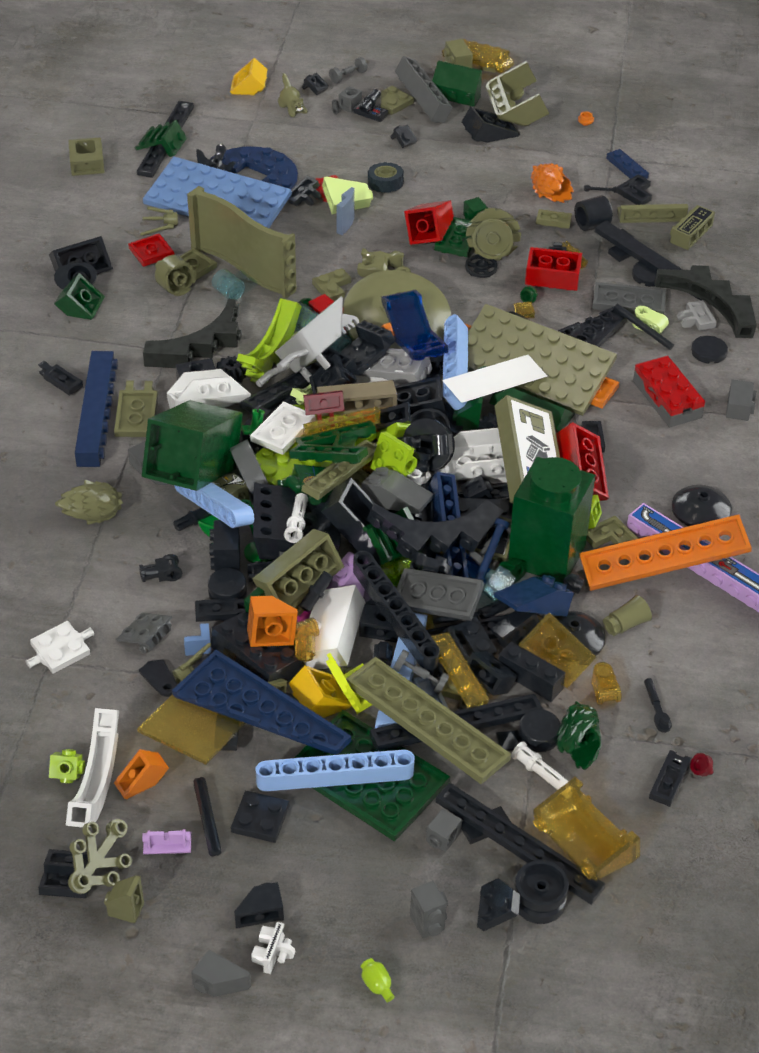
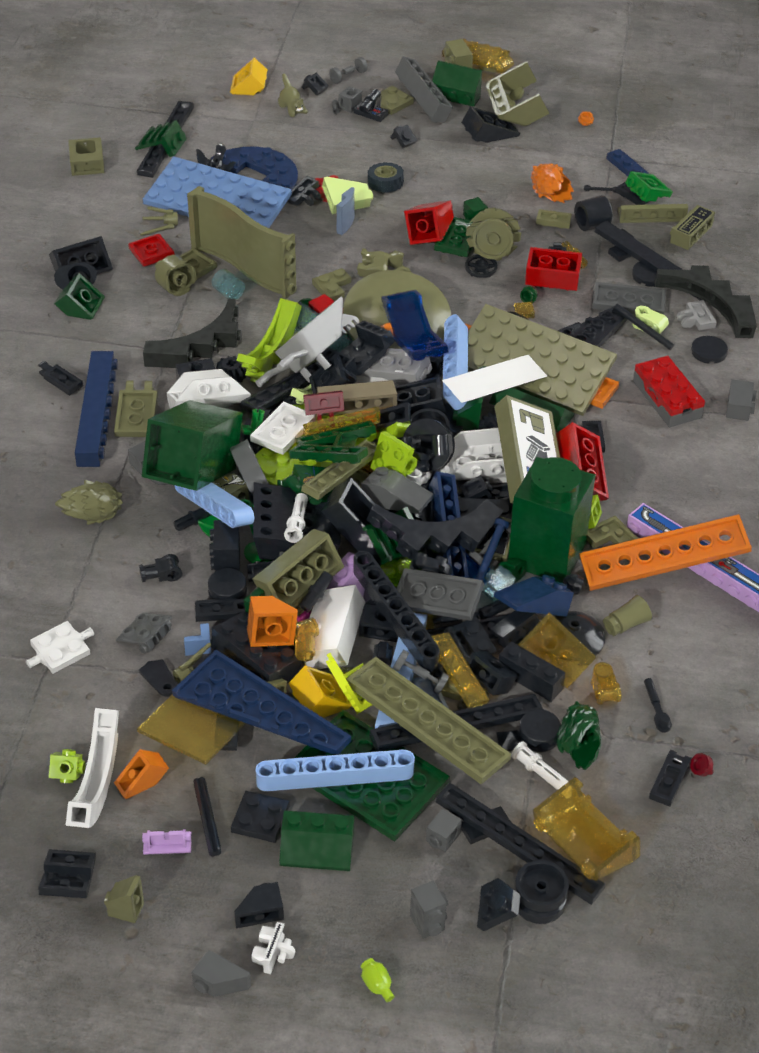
olive plant [68,819,132,894] -> none
black dish [672,485,732,526] -> none
none -> dark green slope [279,810,354,871]
none -> green plate [625,171,673,202]

